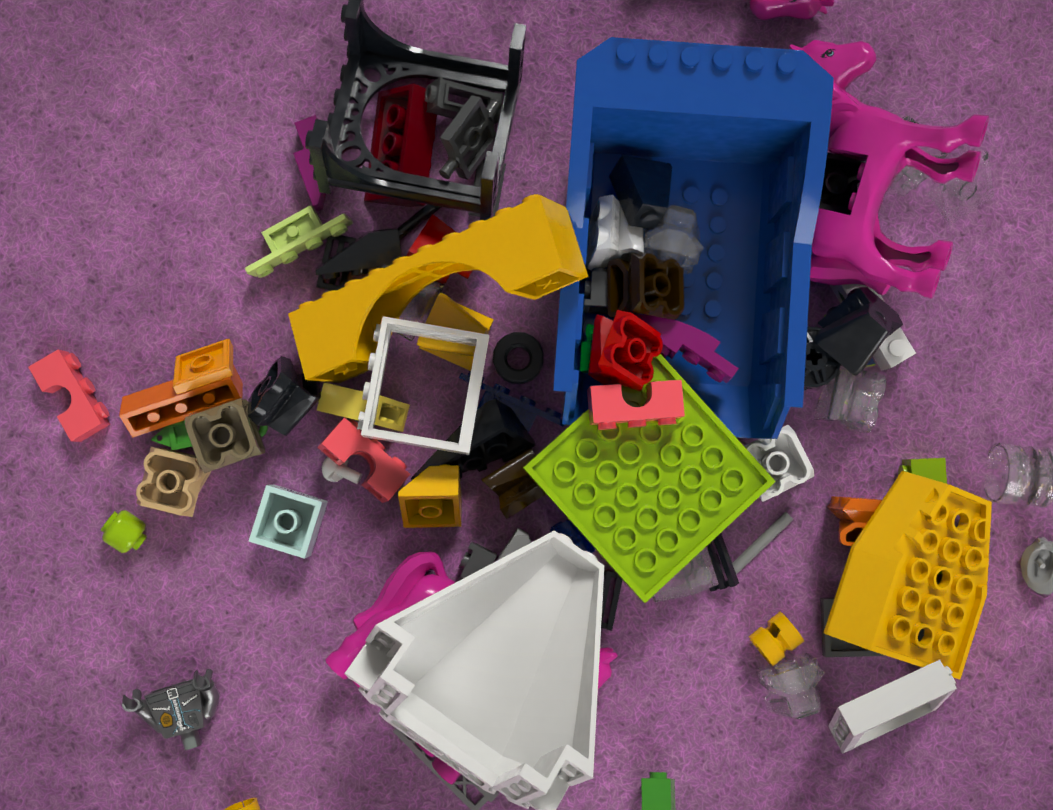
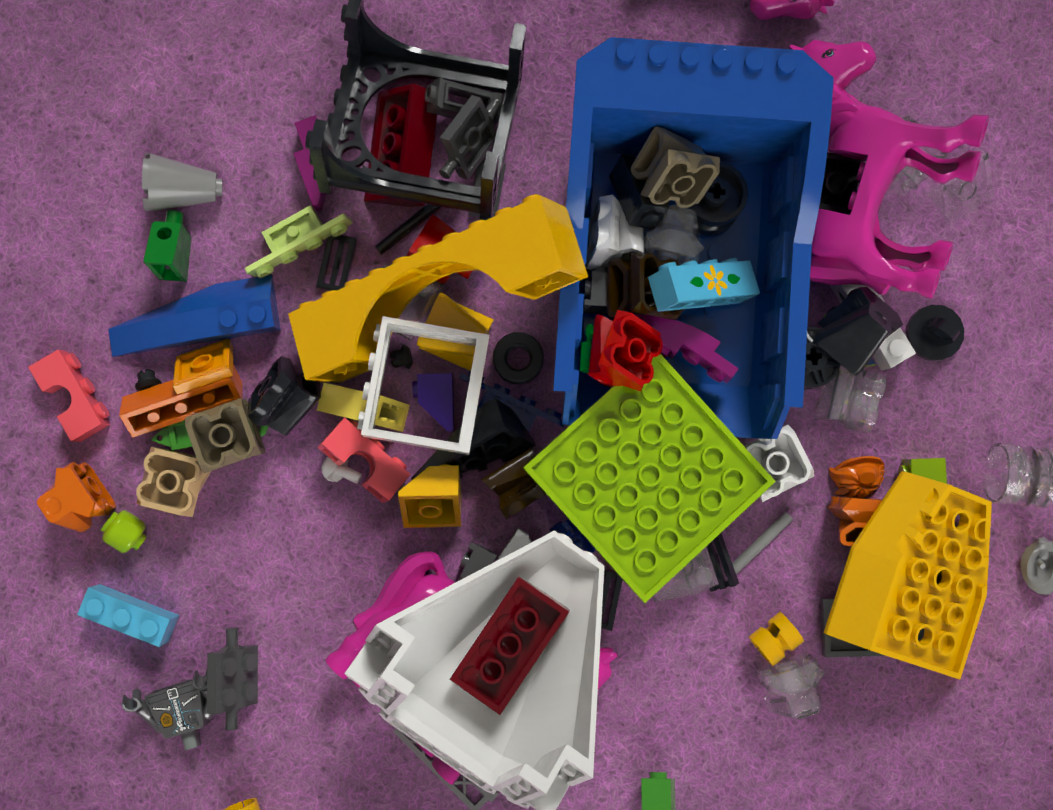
light aqua brick [249,484,328,559] -> none
black slope [315,228,402,279] -> none
coral arch [587,380,685,430] -> none
white window [829,660,957,754] -> none
none -> orange piece [37,462,116,532]
none -> medium azure brick [77,584,179,647]
none -> blue wedge [108,275,281,357]
none -> black piece [135,369,161,391]
none -> light grey cone [142,153,223,212]
none -> green torso [143,210,191,282]
none -> dark grey plate [207,627,258,730]
none -> black piece [390,344,413,369]
none -> dark purple slope [412,373,455,432]
none -> dark red slope [449,576,570,715]
none -> dark tan piece [631,127,720,208]
none -> medium azure brick [648,258,760,312]
none -> black wheel [677,162,748,236]
none -> orange hat [829,456,885,498]
none -> black tile [906,305,964,361]

